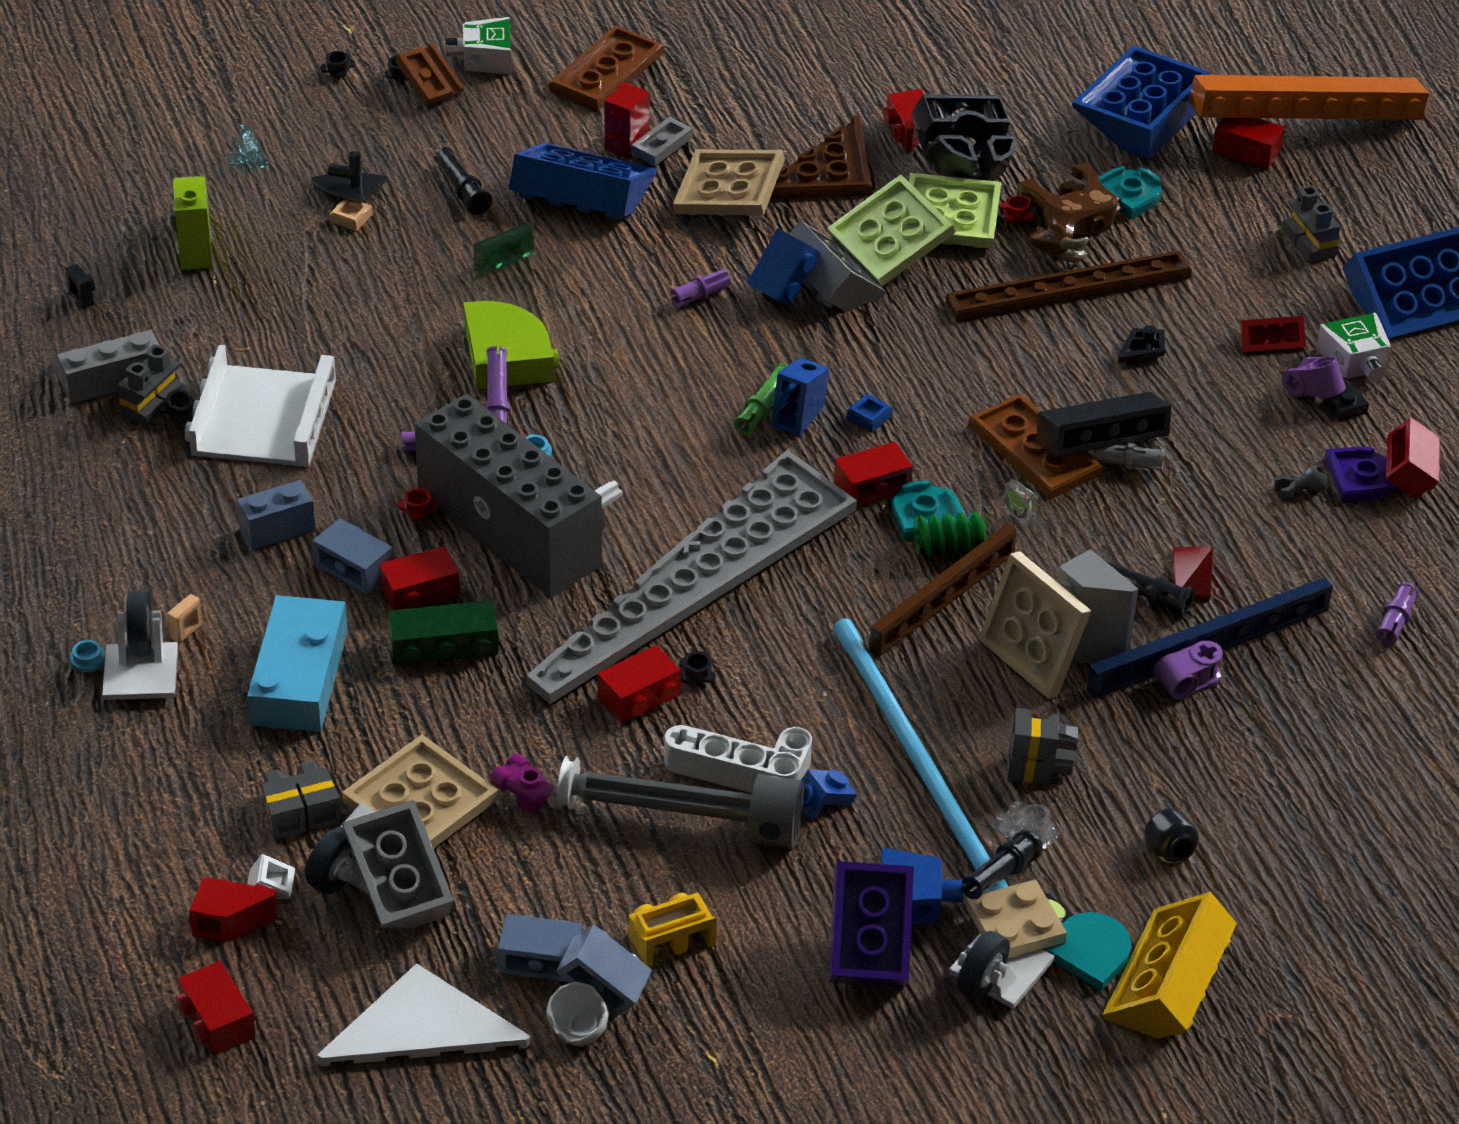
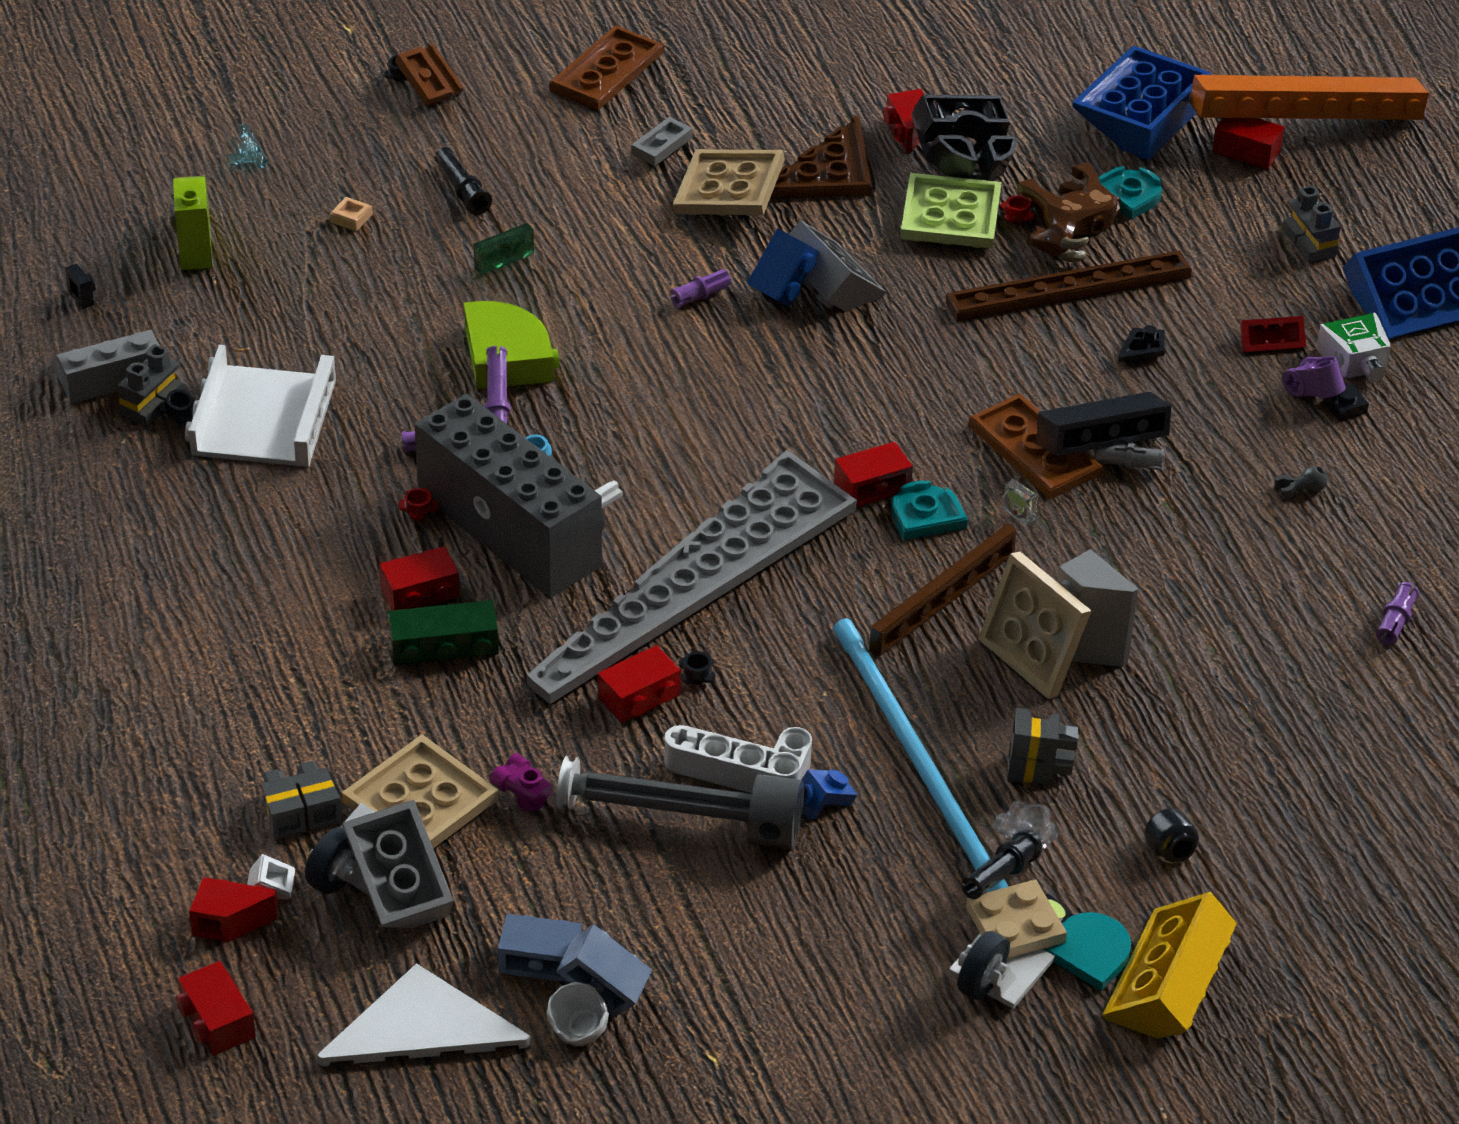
medium azure plate [70,640,106,672] -> none
white plate [102,590,178,700] -> none
light nougat tile [167,594,203,643] -> none
sand blue brick [237,480,315,550] -> none
medium azure brick [247,595,348,732] -> none
black shield [311,151,388,203] -> none
sand blue brick [313,518,393,594] -> none
black plate [320,51,355,77] -> none
white torso [446,17,511,74] -> none
blue slope [509,142,657,220] -> none
red brick [604,82,650,159] -> none
yellow window [629,892,717,967] -> none
bright green pin [734,363,788,435] -> none
blue torso [771,358,830,436] -> none
yellowish green plate [827,174,956,287] -> none
dark purple brick [828,861,914,988] -> none
blue tile [847,393,893,432] -> none
blue torso [881,848,964,925] -> none
green piece [914,511,987,558] -> none
dark blue plate [1087,577,1333,699] -> none
black pin [1104,560,1195,617] -> none
medium lavender piece [1153,641,1223,700] -> none
red slope [1172,547,1213,601] -> none
dark purple tile [1324,447,1397,502] -> none
red piece [1386,417,1440,499] -> none

